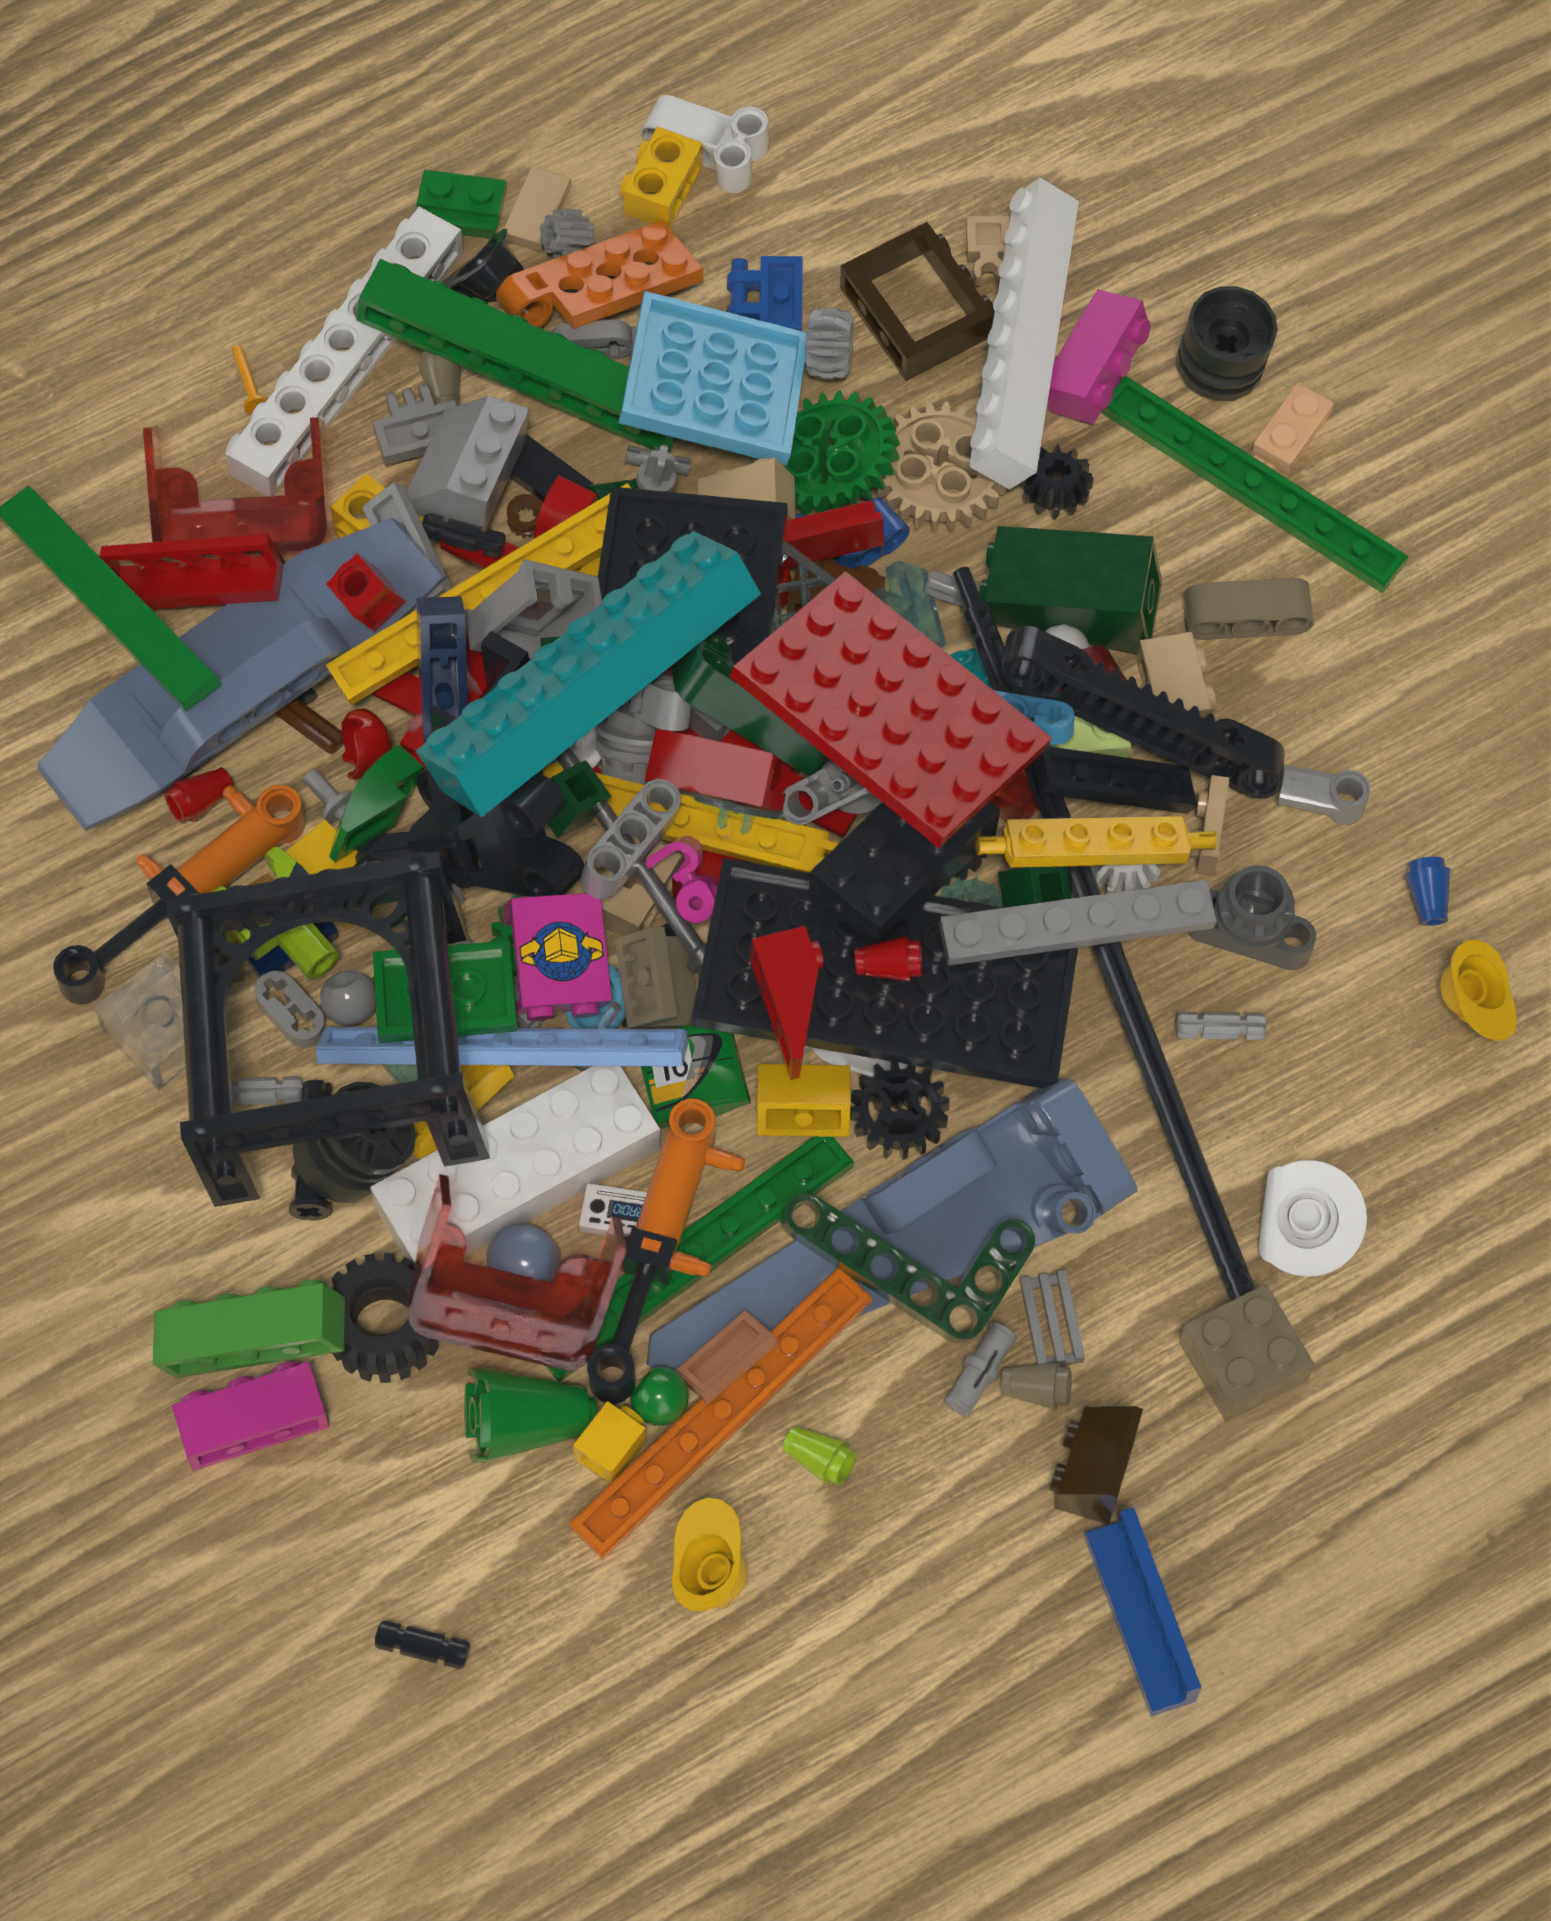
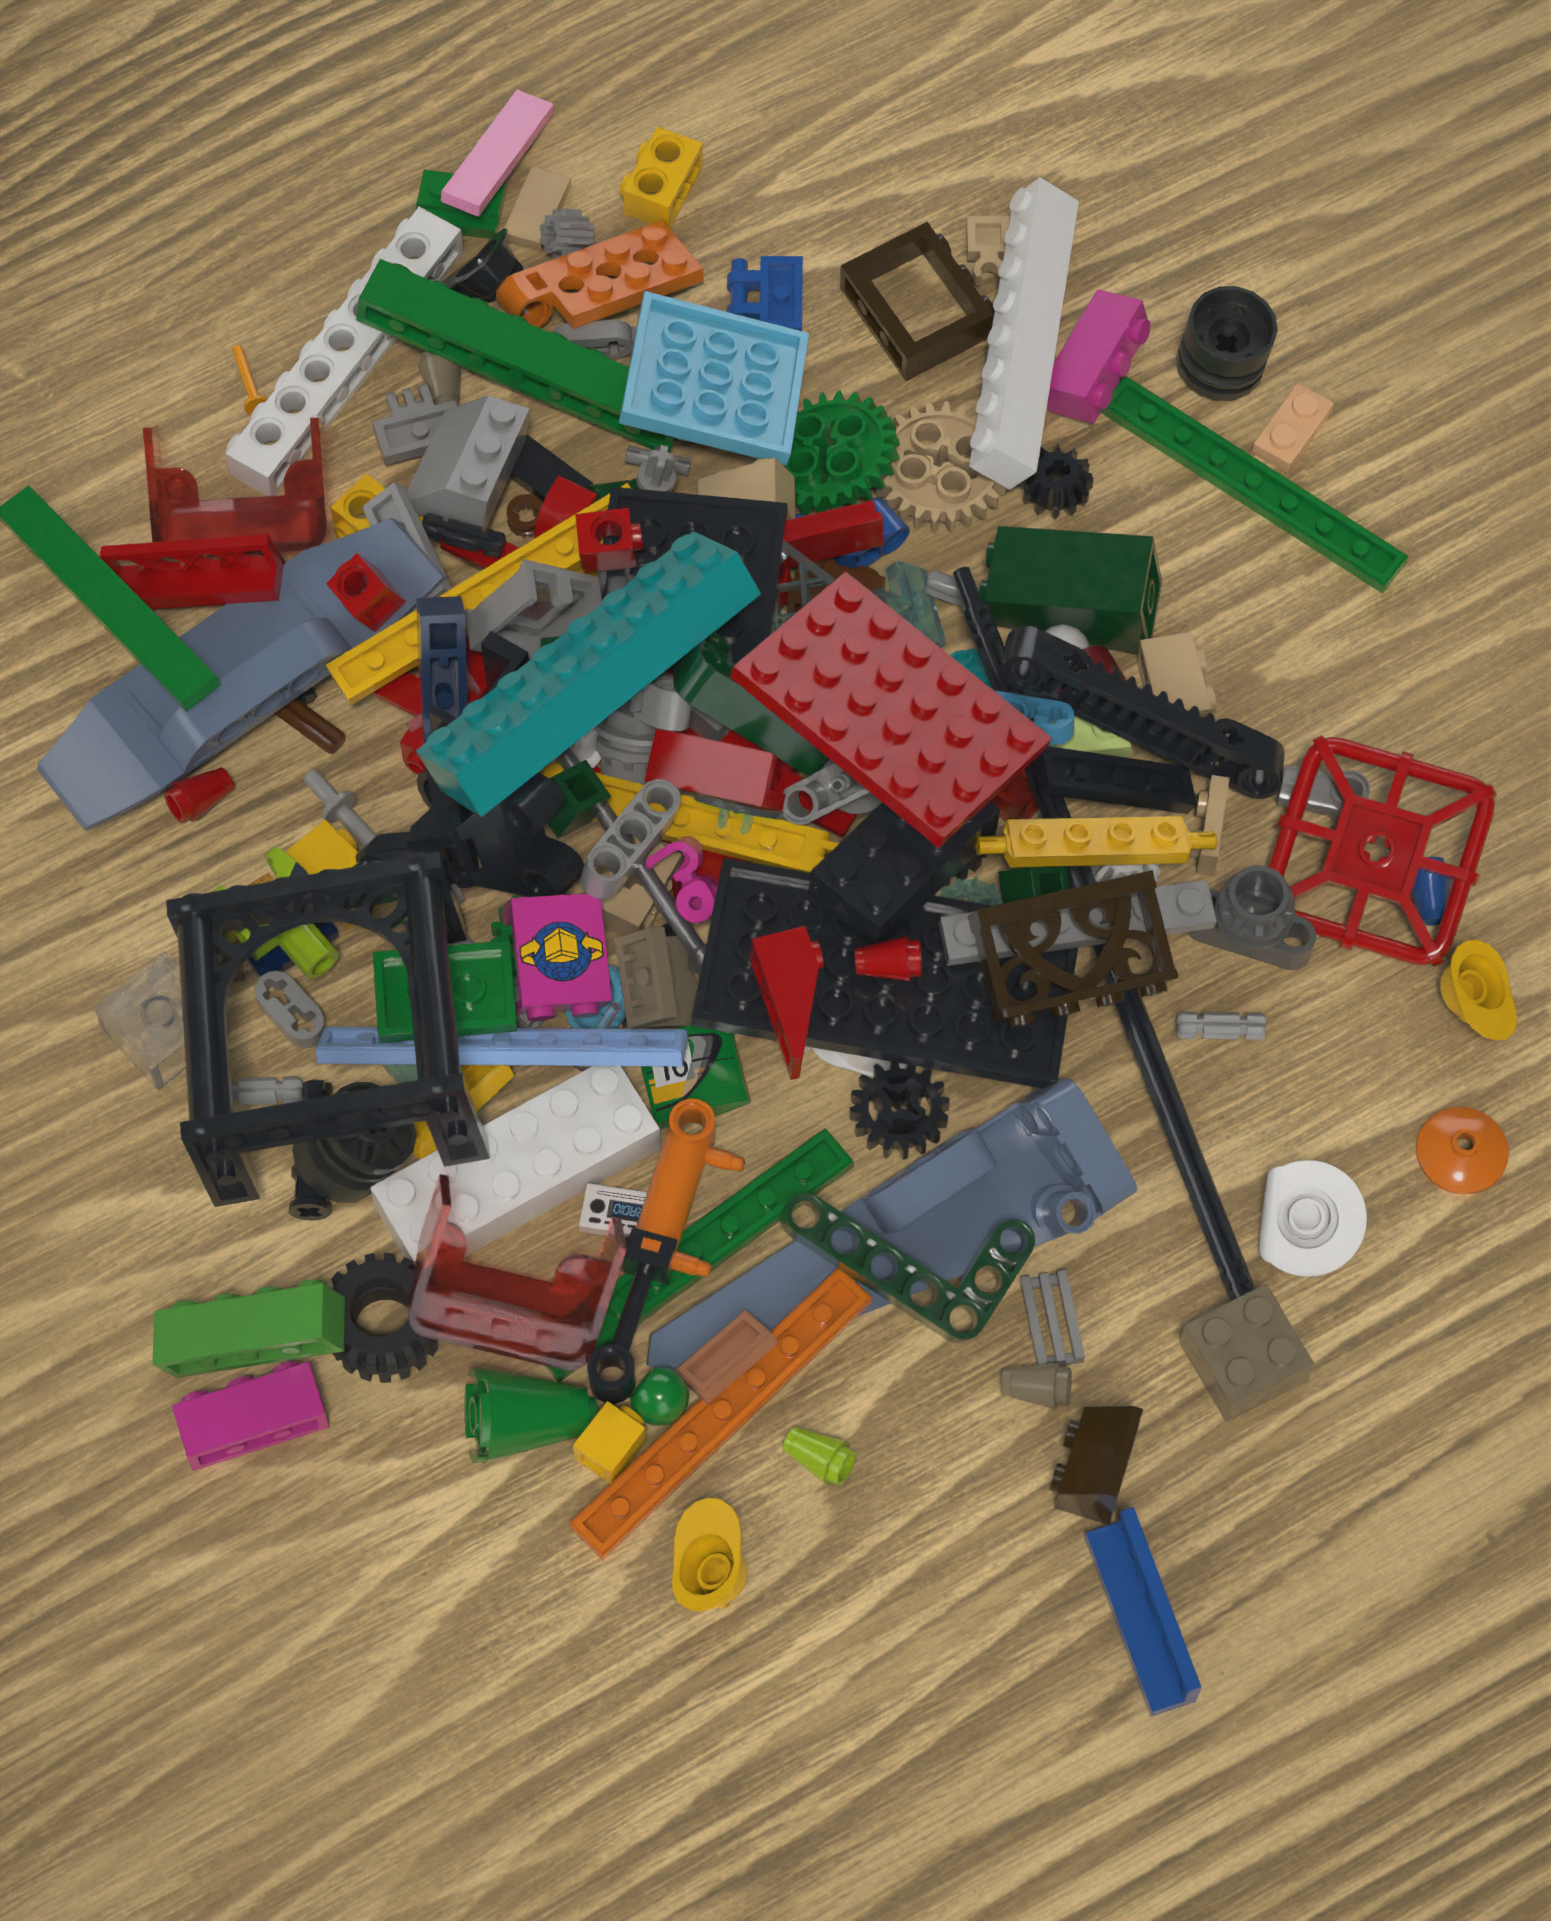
orange piece [53,784,306,1005] -> none
light grey piece [320,970,376,1027] -> none
green slope [329,744,424,863] -> none
red hair [341,708,392,780] -> none
black axle [375,1621,470,1669] -> none
sand blue hair [486,1223,562,1295] -> none
white piece [640,95,769,194] -> none
yellow brick [757,1064,850,1137] -> none
light grey gear [805,307,854,380] -> none
light grey pin [944,1322,1017,1417] -> none
dark tan beam [1184,578,1314,640] -> none
none -> bright pink tile [441,90,554,217]
none -> red brick [575,508,643,573]
none -> dark brown fence [968,870,1179,1028]
none -> red plate [1268,735,1497,967]
none -> orange dish [1416,1107,1509,1195]

